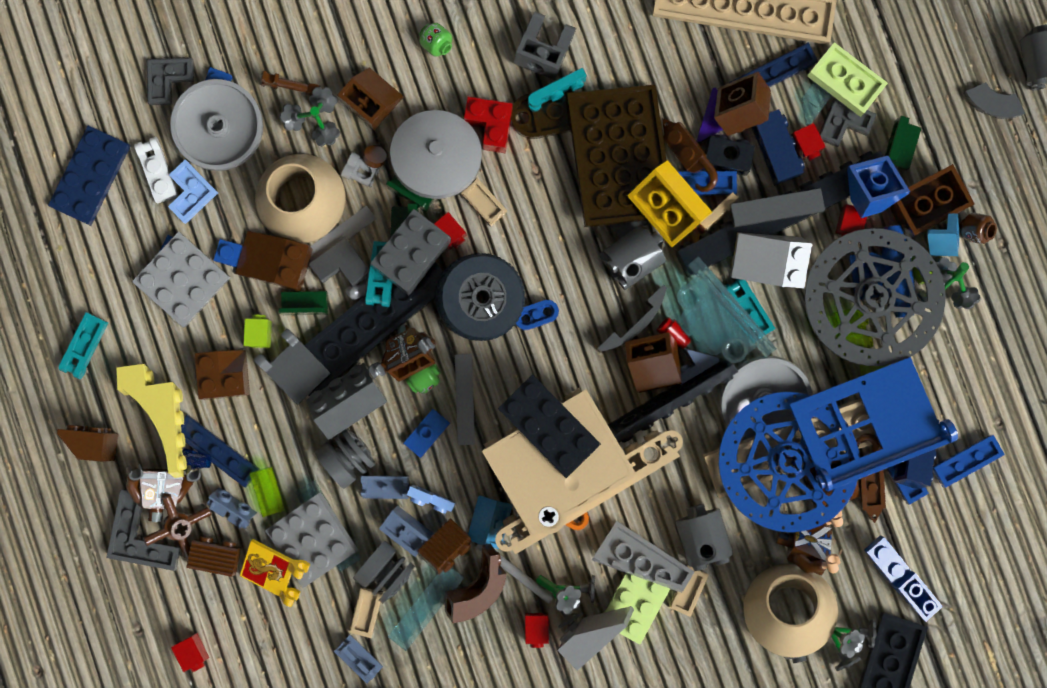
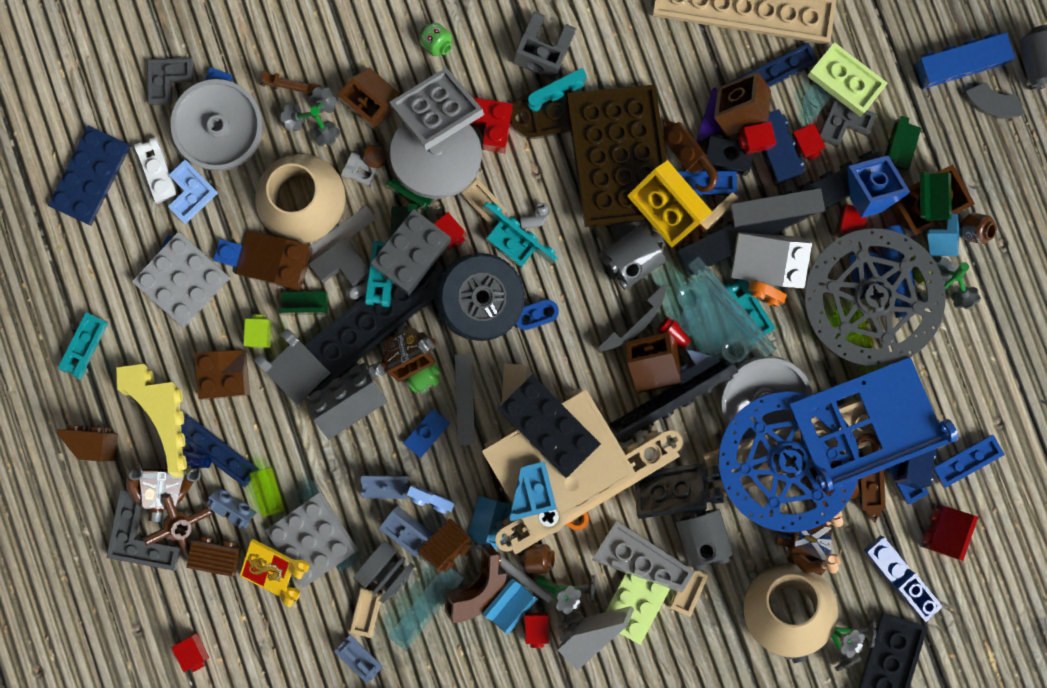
dark grey wheel [314,428,376,489] -> none
none -> light grey plate [389,67,484,151]
none -> teal bracket [482,202,558,268]
none -> dark azure panel [483,579,538,634]
none -> tan tile [501,363,527,405]
none -> dark azure wing [510,461,557,521]
none -> light grey arm [520,203,550,229]
none -> reddish brown head [520,543,555,574]
none -> black tile [634,463,724,519]
none -> red brick [738,121,777,155]
none -> orange plate [748,281,787,307]
none -> blue brick [915,32,1015,89]
none -> dark green panel [920,171,952,221]
none -> red slope [922,505,979,561]

